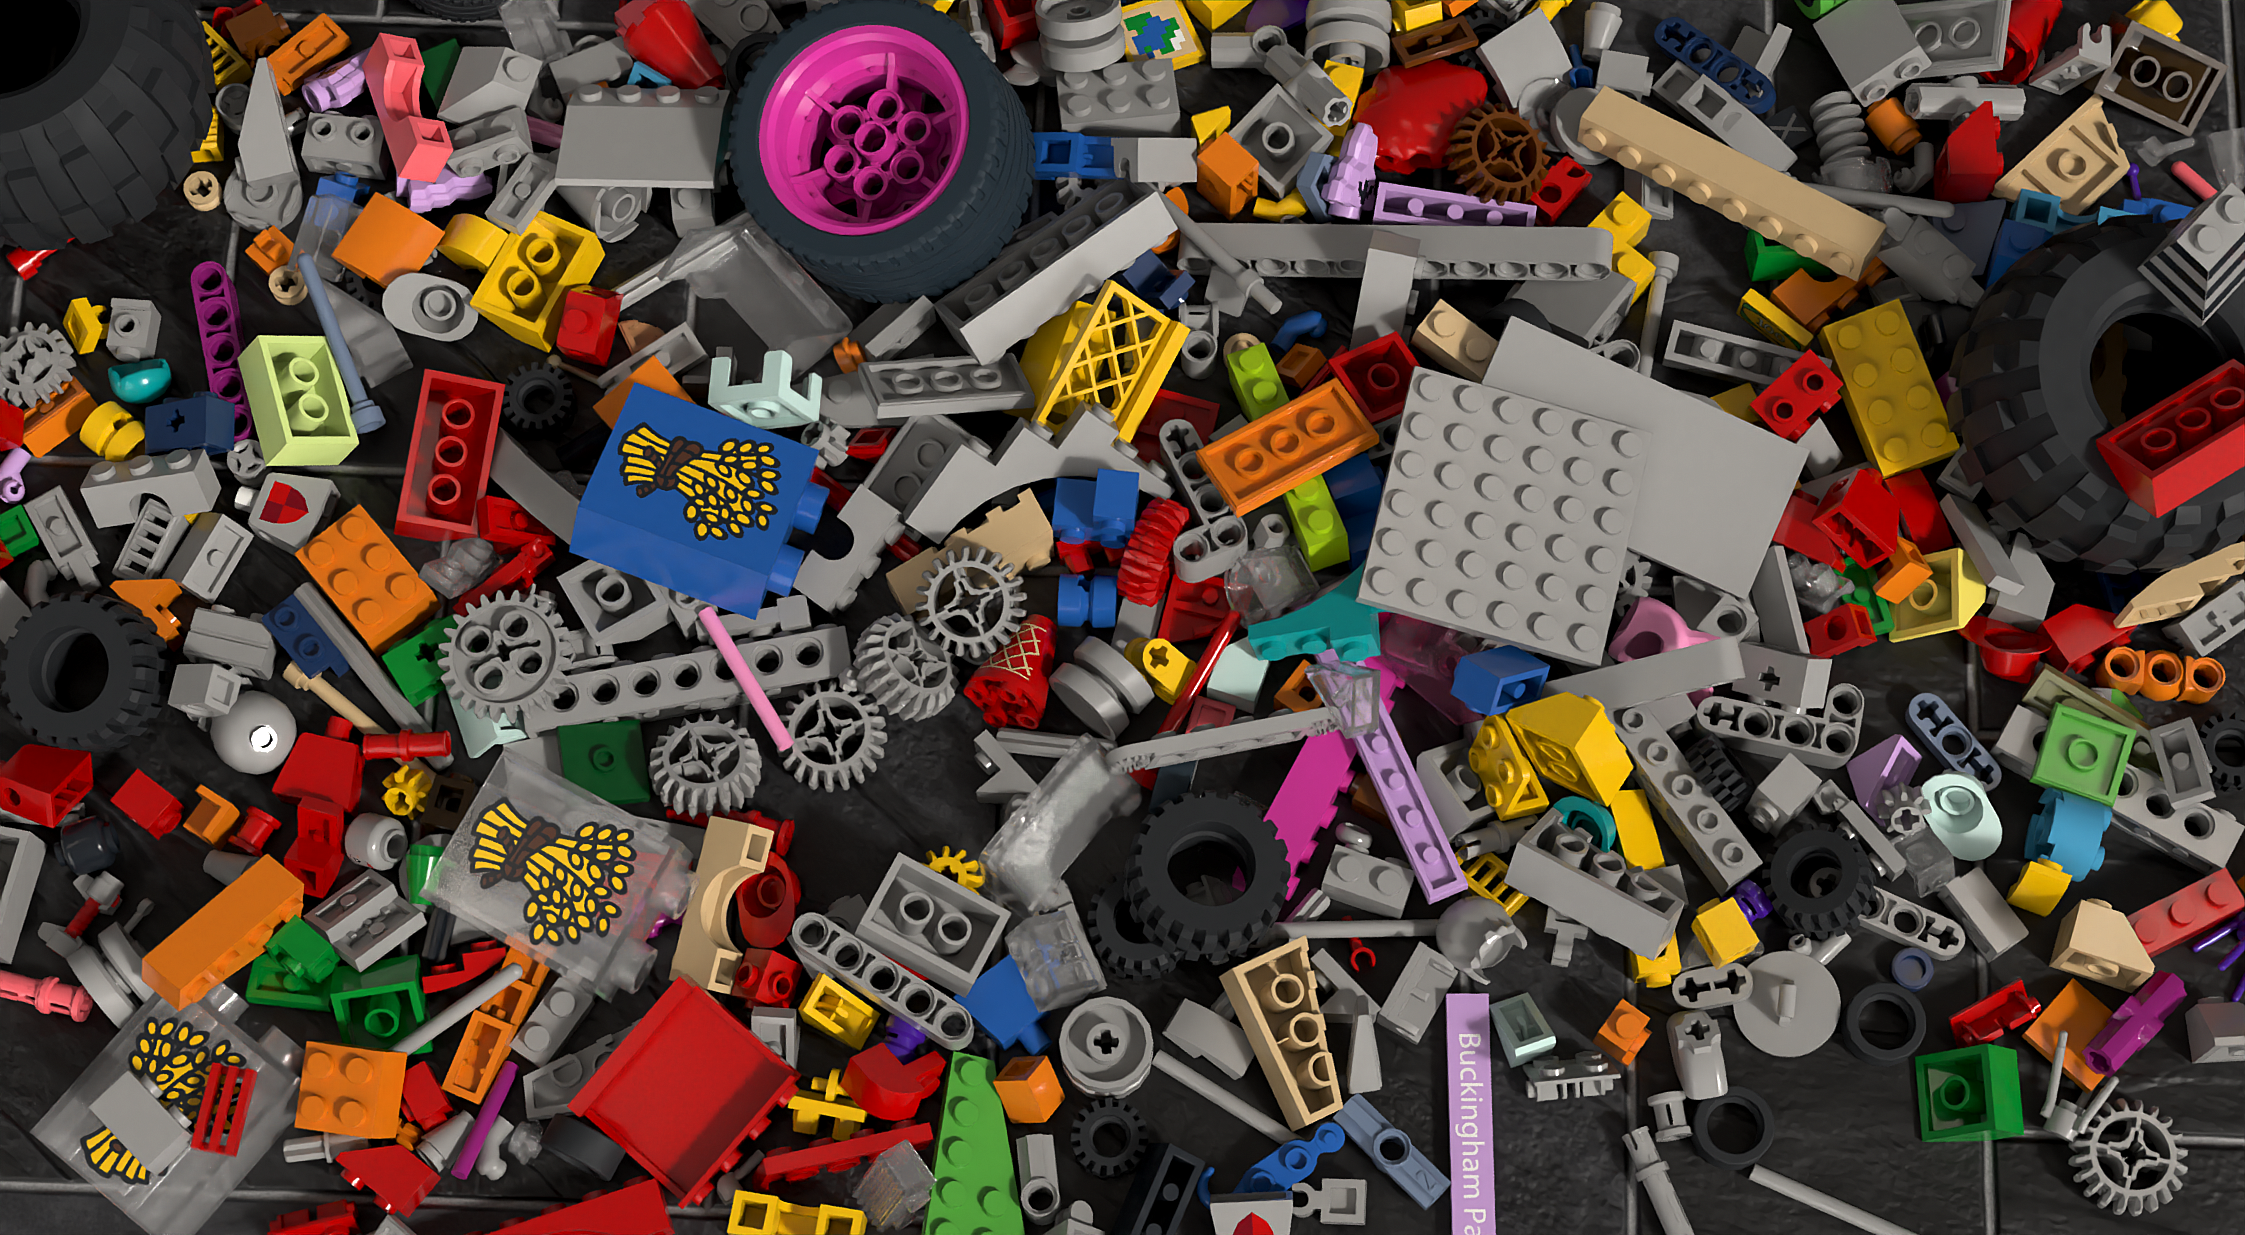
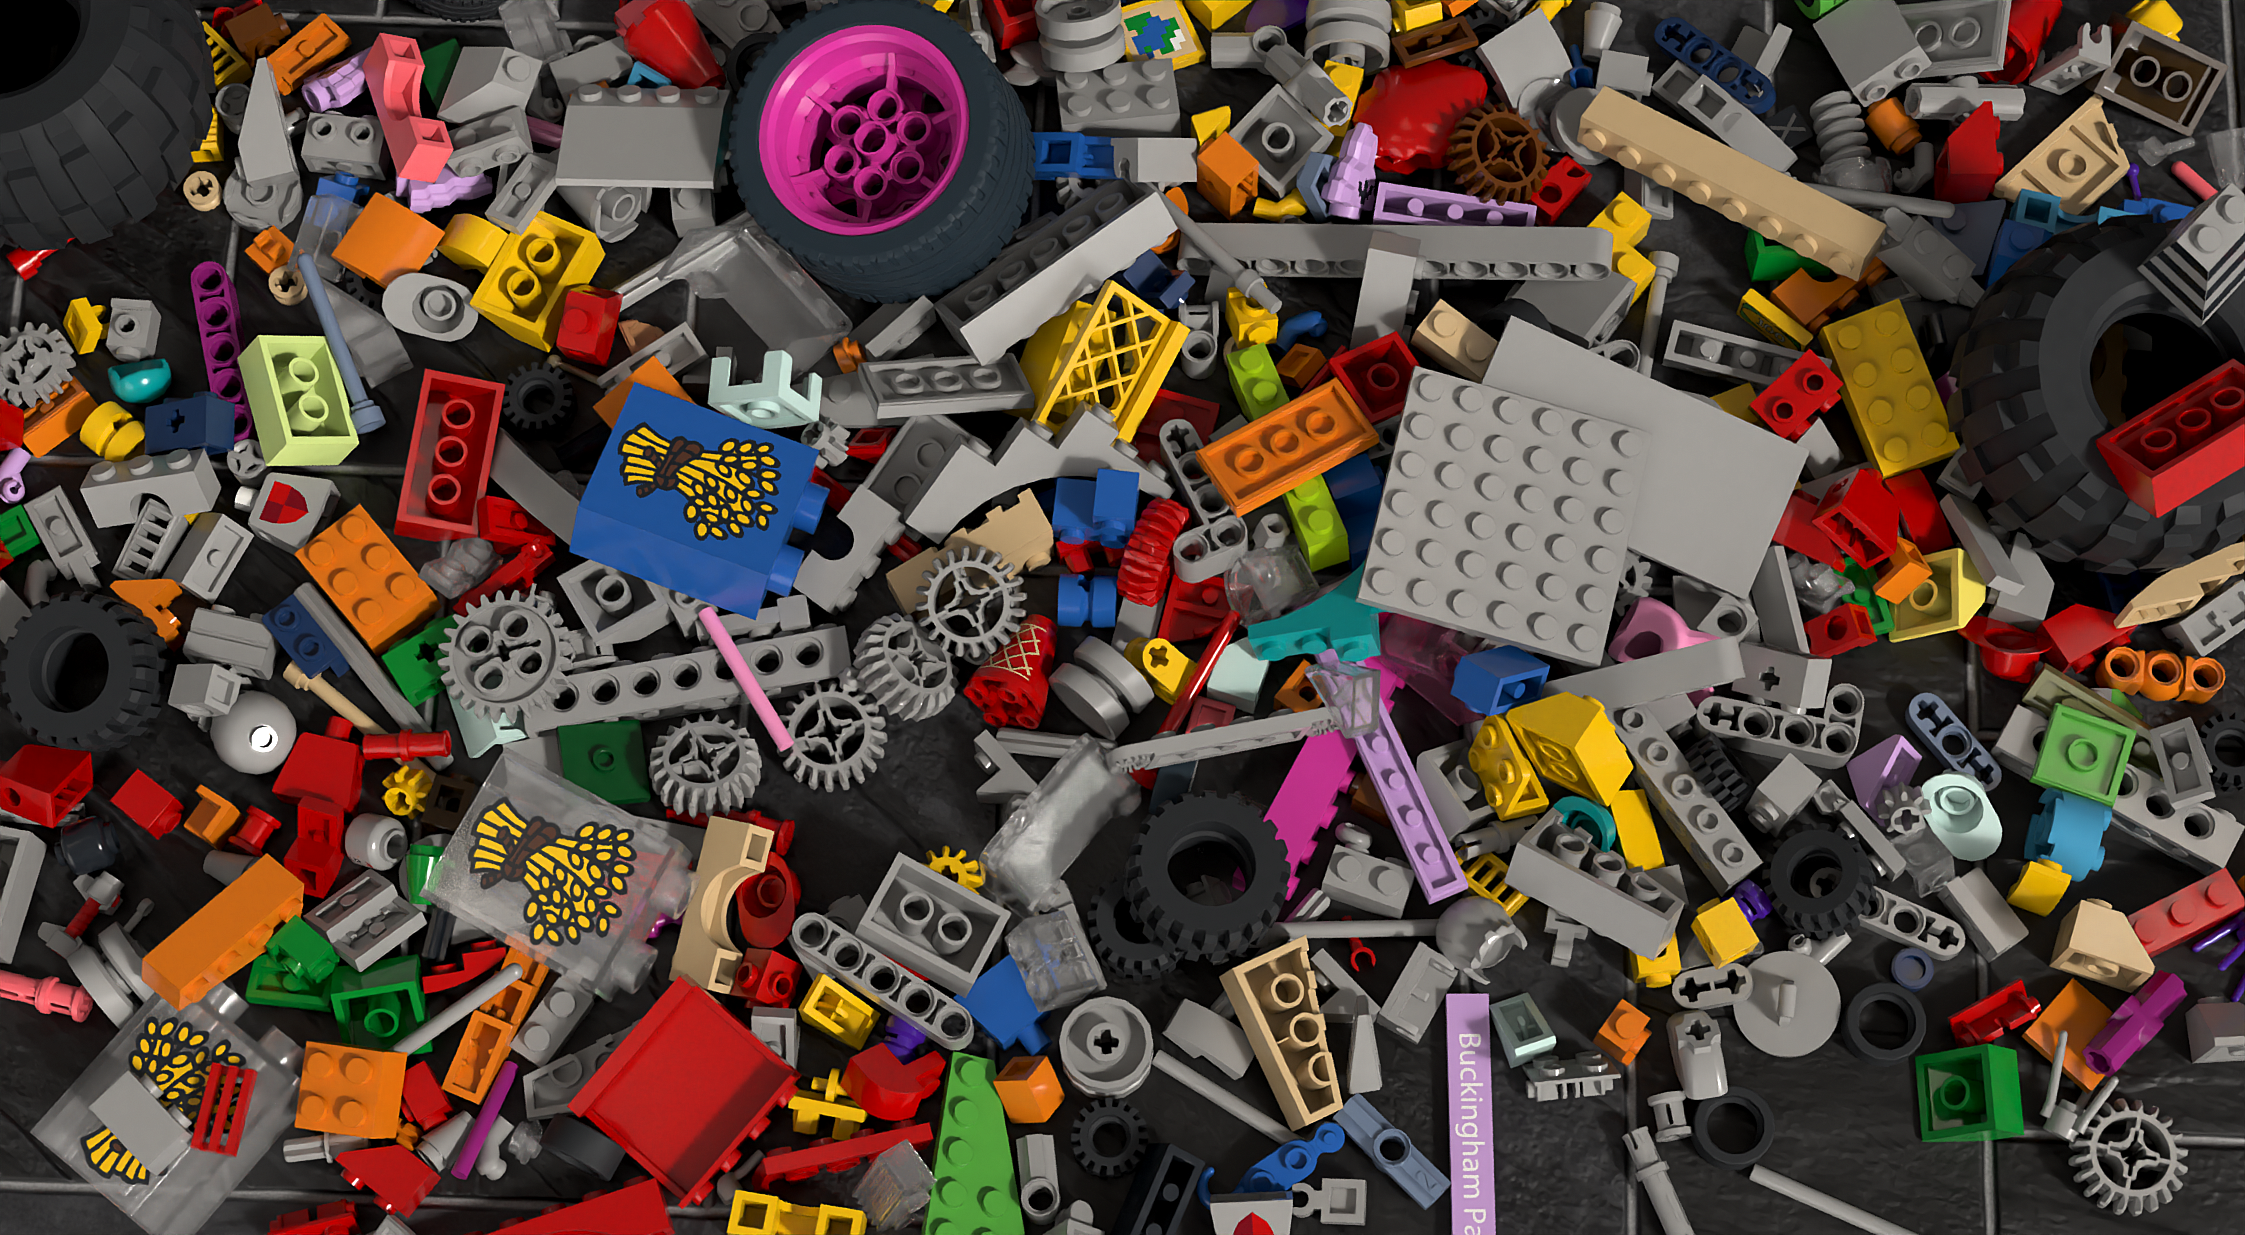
none -> yellow brick [1225,282,1278,349]

